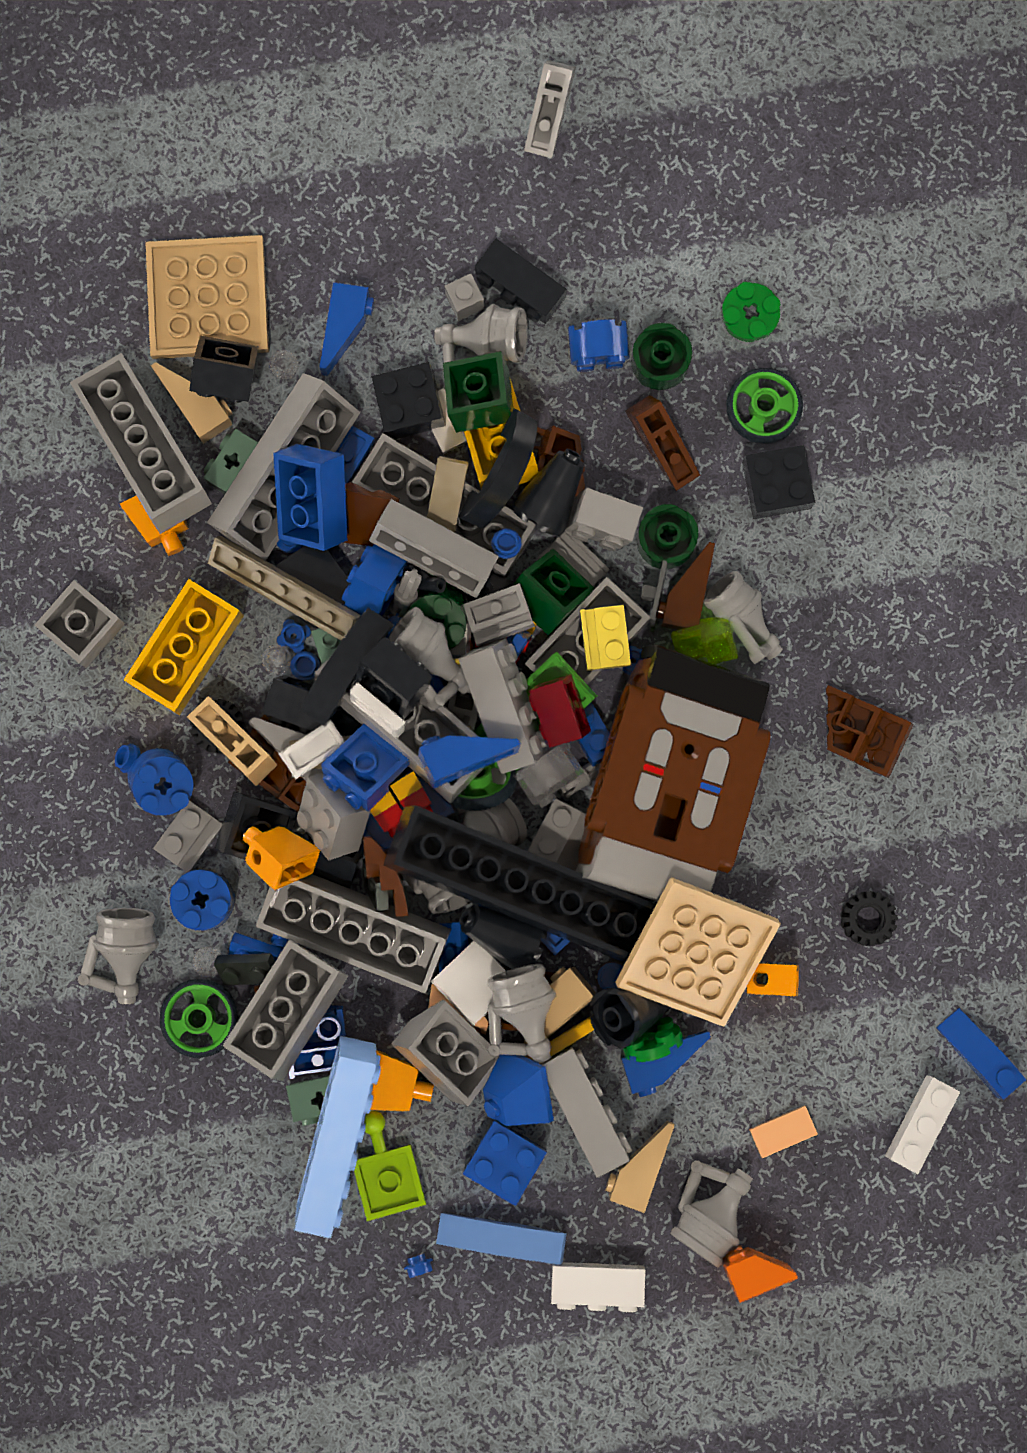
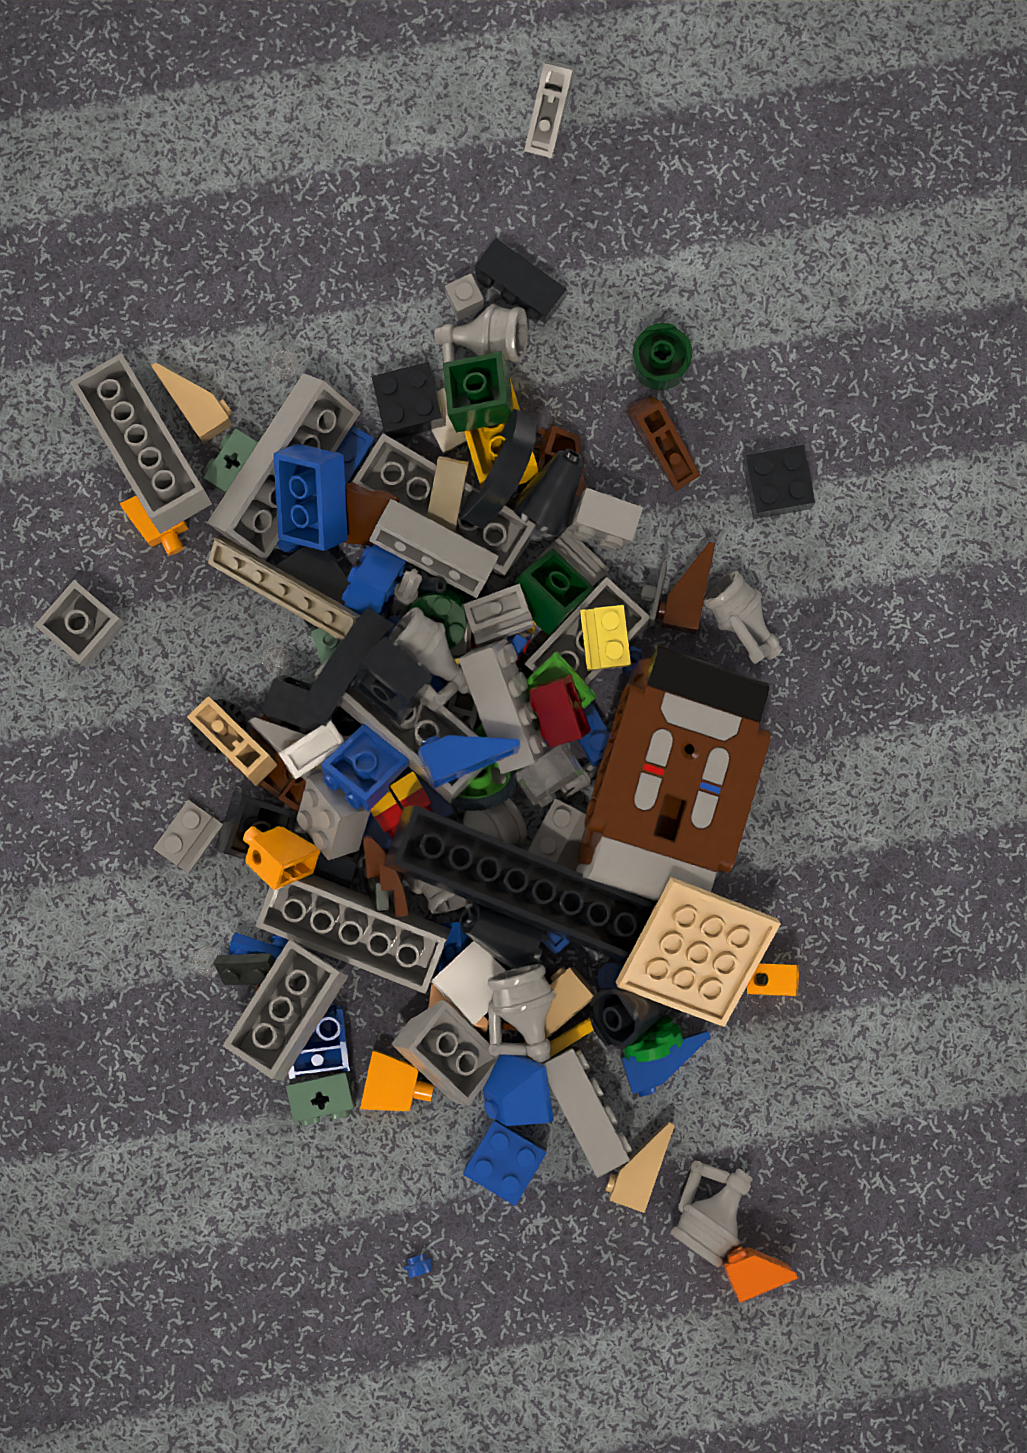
light grey piece [78,908,159,1004] -> none
blue plate [115,744,141,774] -> none
yellow brick [124,579,244,716] -> none
blue brick [128,748,193,815] -> none
tan plate [145,235,269,359] -> none
bright green wheel [159,979,239,1058] -> none
blue brick [170,869,235,931] -> none
black brick [189,335,259,403] -> none
blue plate [277,619,311,653] -> none
blue plate [290,651,320,681] -> none
light blue brick [294,1036,381,1238] -> none
blue slope [320,282,374,376] -> none
white tile [350,682,405,738] -> none
lime plate [354,1110,427,1221] -> none
medium blue slope [436,1213,567,1265] -> none
blue plate [491,528,521,559] -> none
white brick [551,1262,645,1312] -> none
blue brick [568,319,630,372] -> none
dark green brick [637,504,698,569] -> none
clear neon green brick [671,617,739,665] -> none
green plate [721,282,780,342] -> none
bright green wheel [726,368,803,444] -> none
light nougat tile [749,1105,818,1158] -> none
reddish brown slope [826,685,914,778] -> none
black tyre [840,891,898,946] -> none
white brick [885,1075,960,1174] -> none
blue slope [936,1008,1027,1100] -> none

